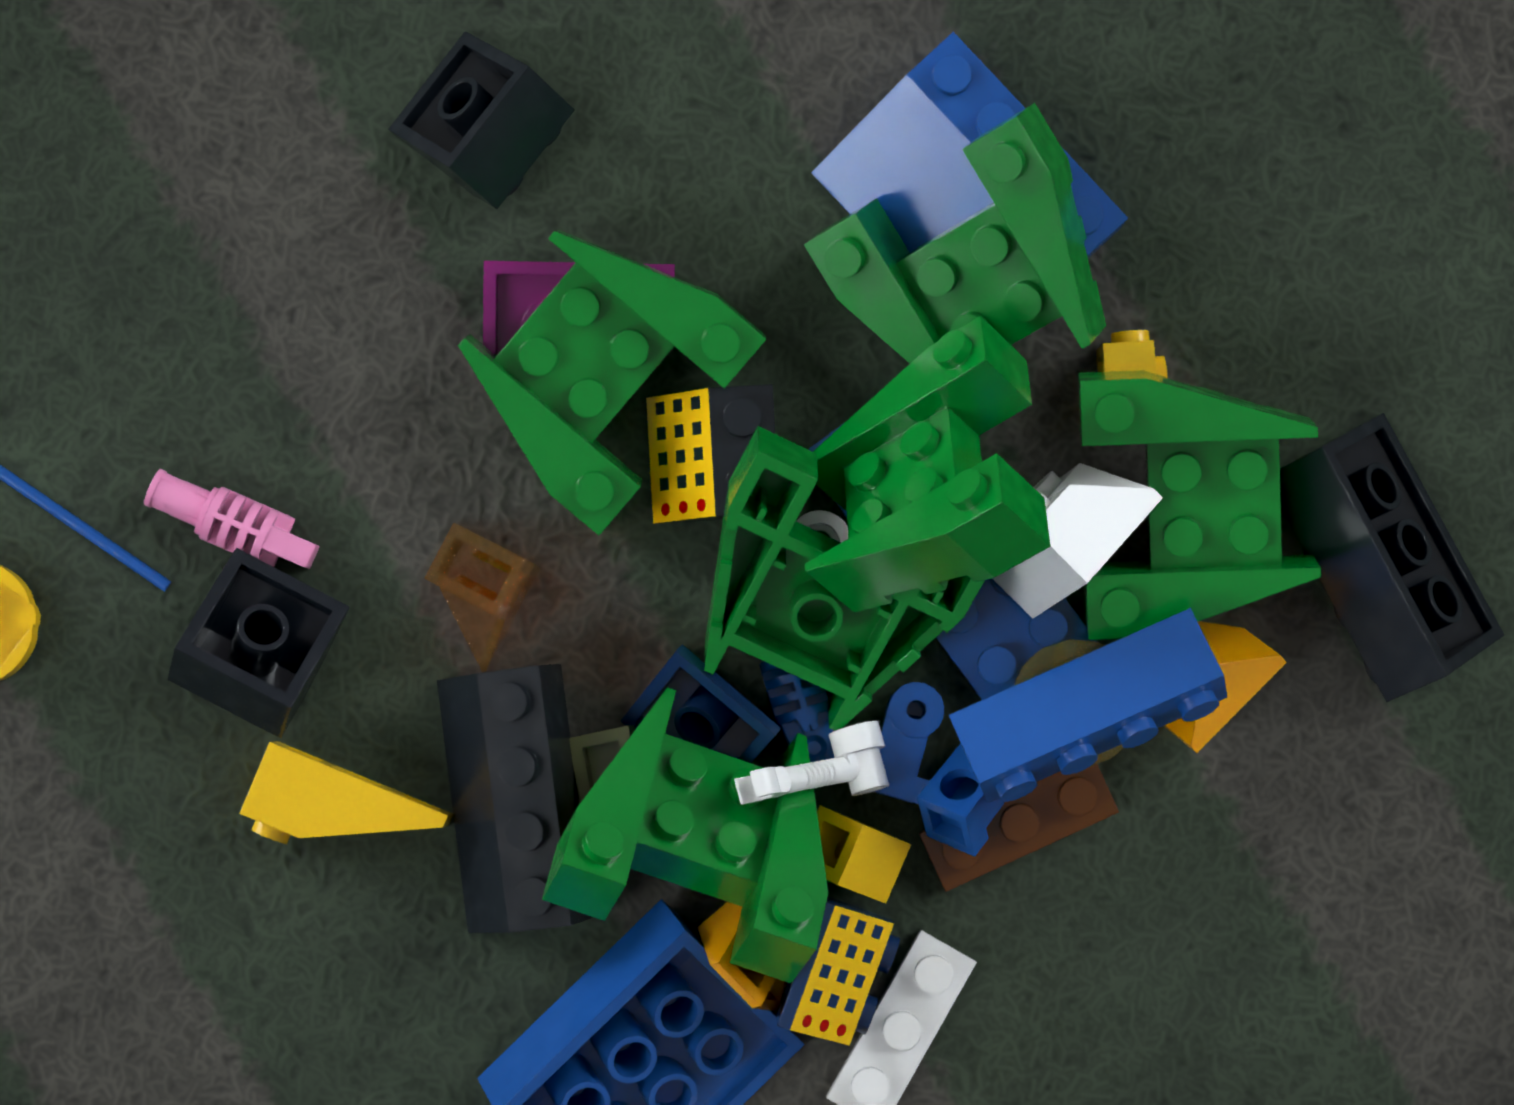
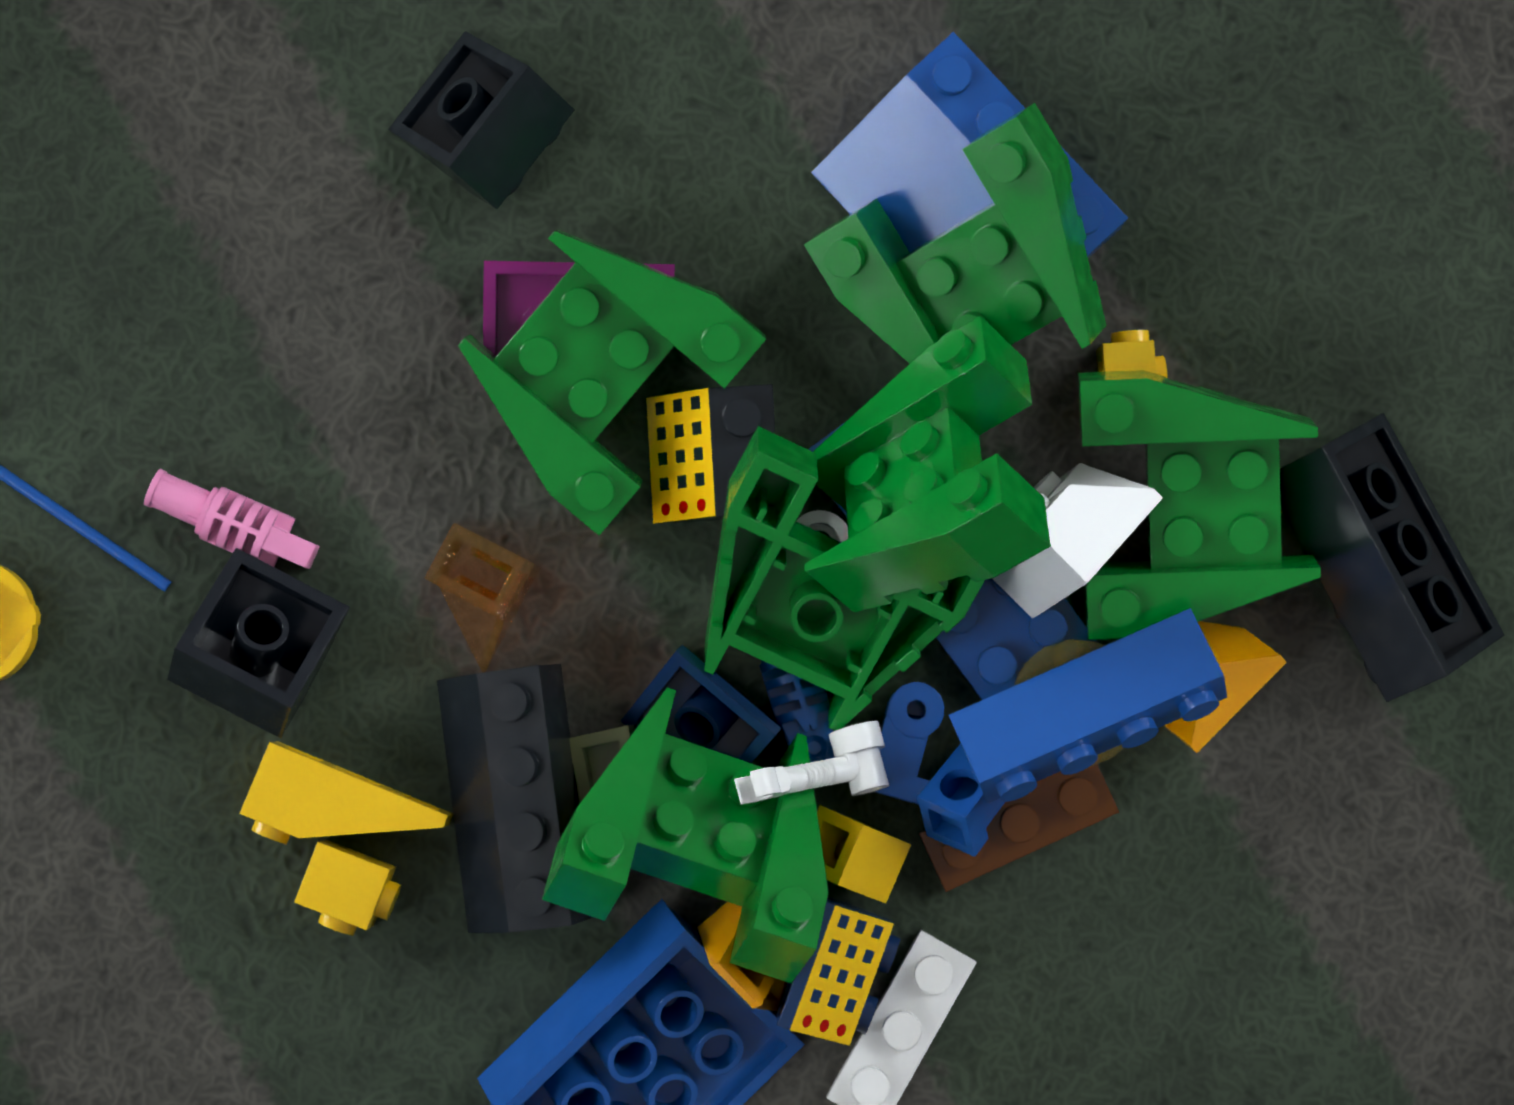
none -> yellow brick [294,839,401,936]

